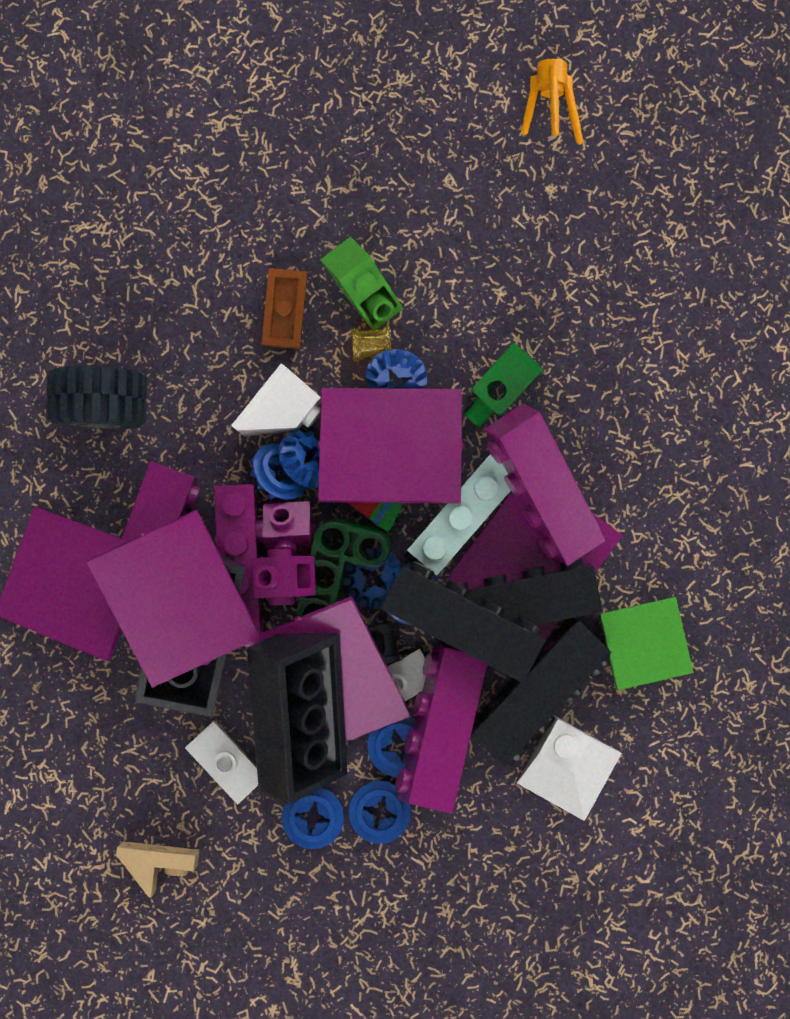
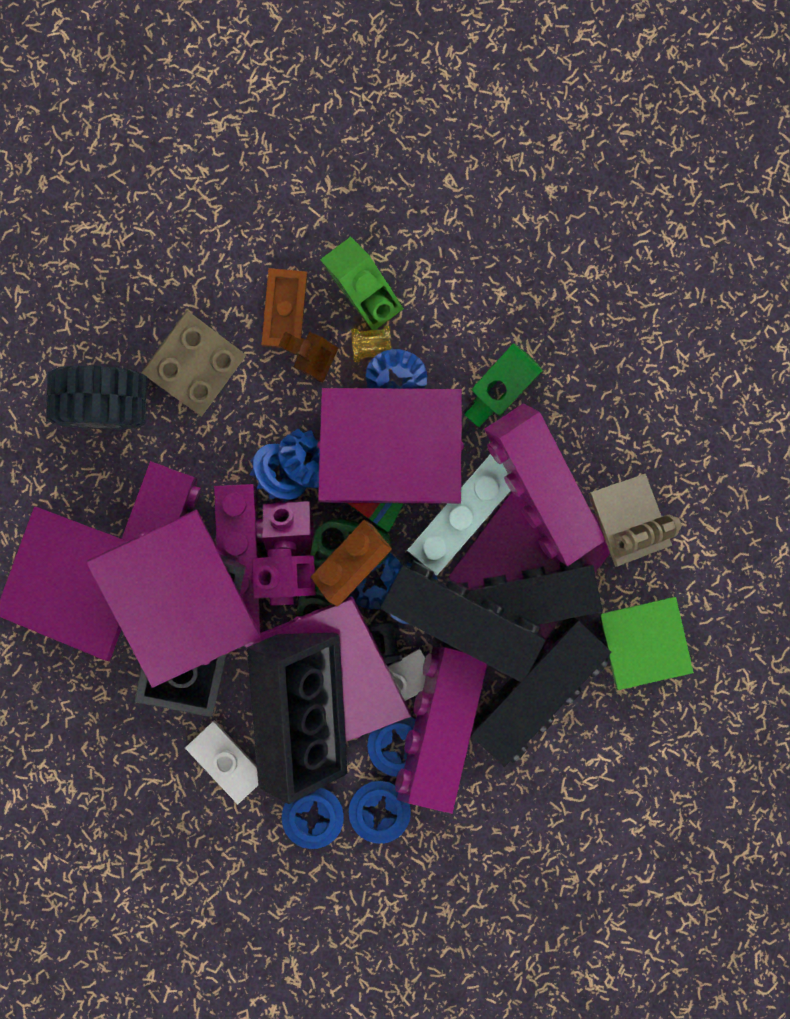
tan slope [116,841,199,898] -> none
white slope [231,363,321,437] -> none
white slope [517,715,622,821] -> none
light orange plant [521,59,583,145] -> none
none -> dark tan hinge [141,310,246,417]
none -> reddish brown plate [279,332,339,383]
none -> dark orange plate [311,520,392,607]
none -> dark tan hinge [588,473,682,567]

